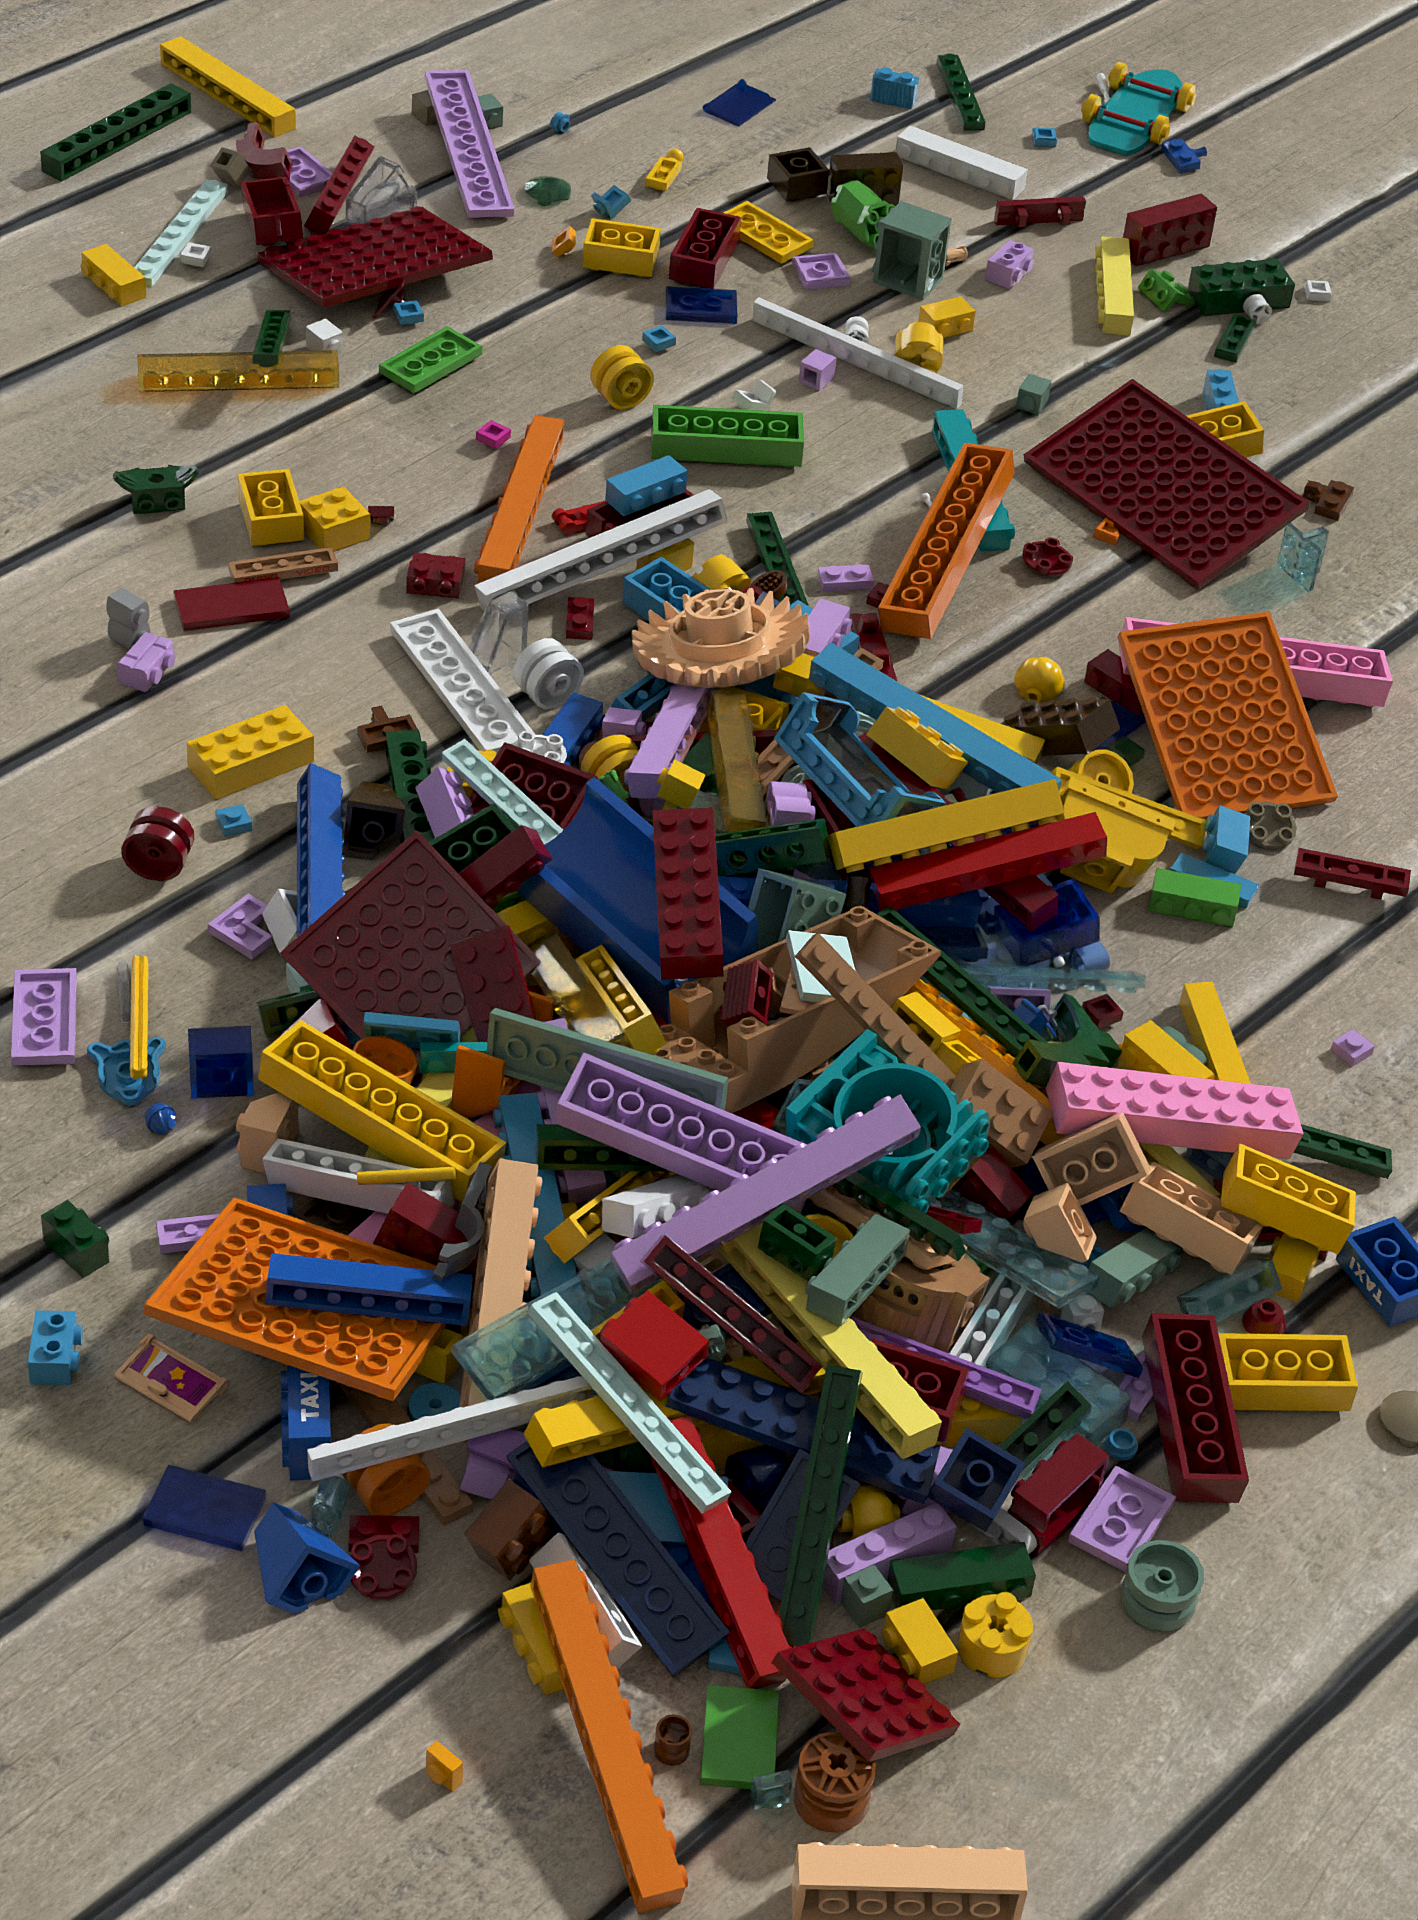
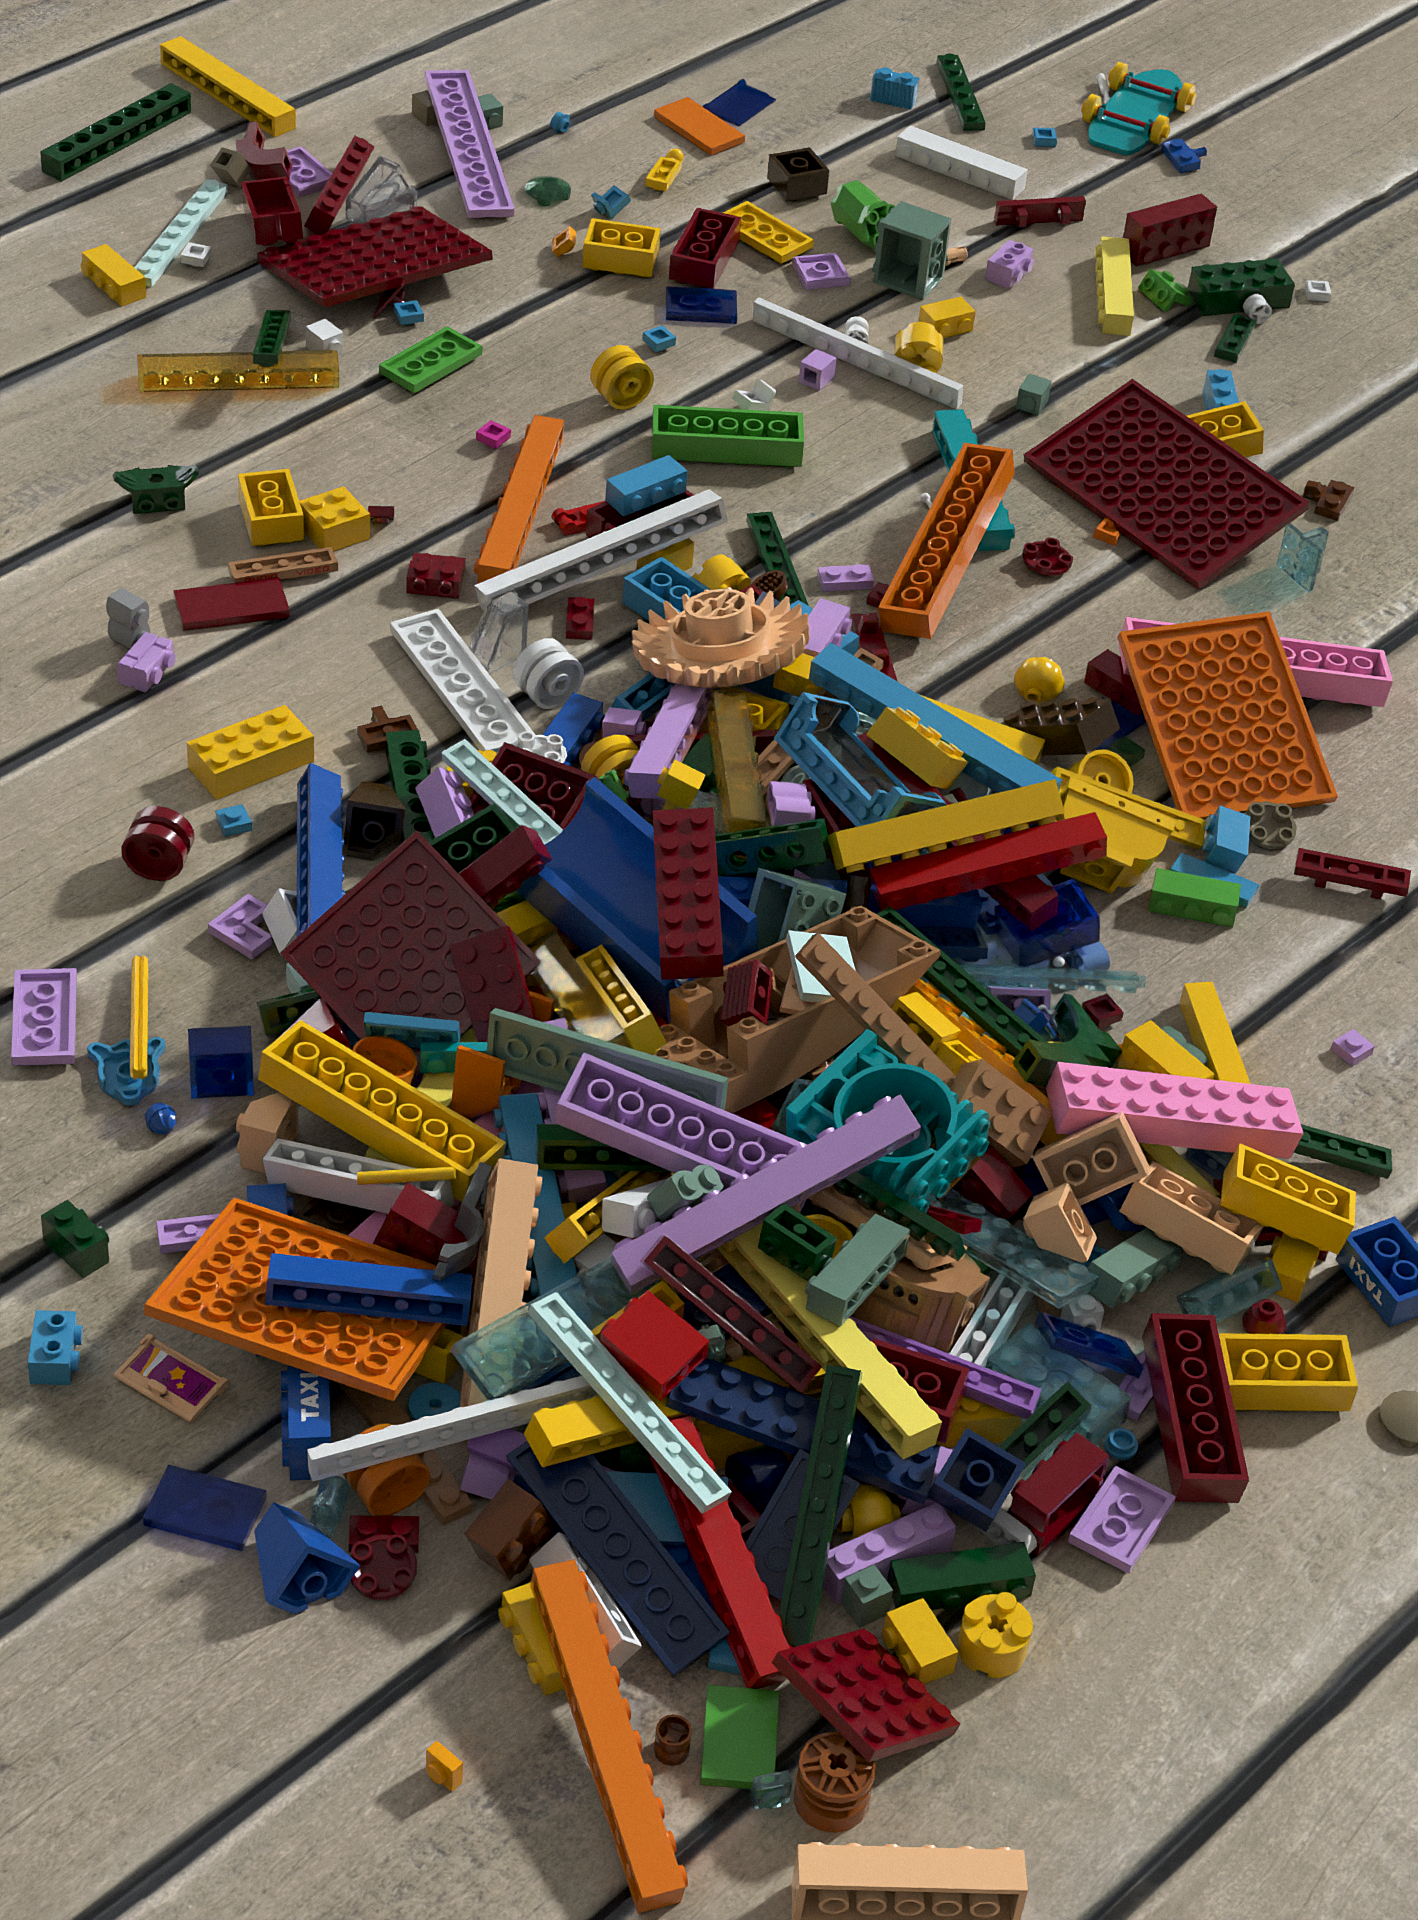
white piece [116,960,131,1023] -> none
dark brown brick [826,152,903,206] -> none
sand green wheel [1121,1540,1204,1632] -> none
none -> sand green brick [647,1165,724,1220]
none -> orange tile [654,97,745,156]

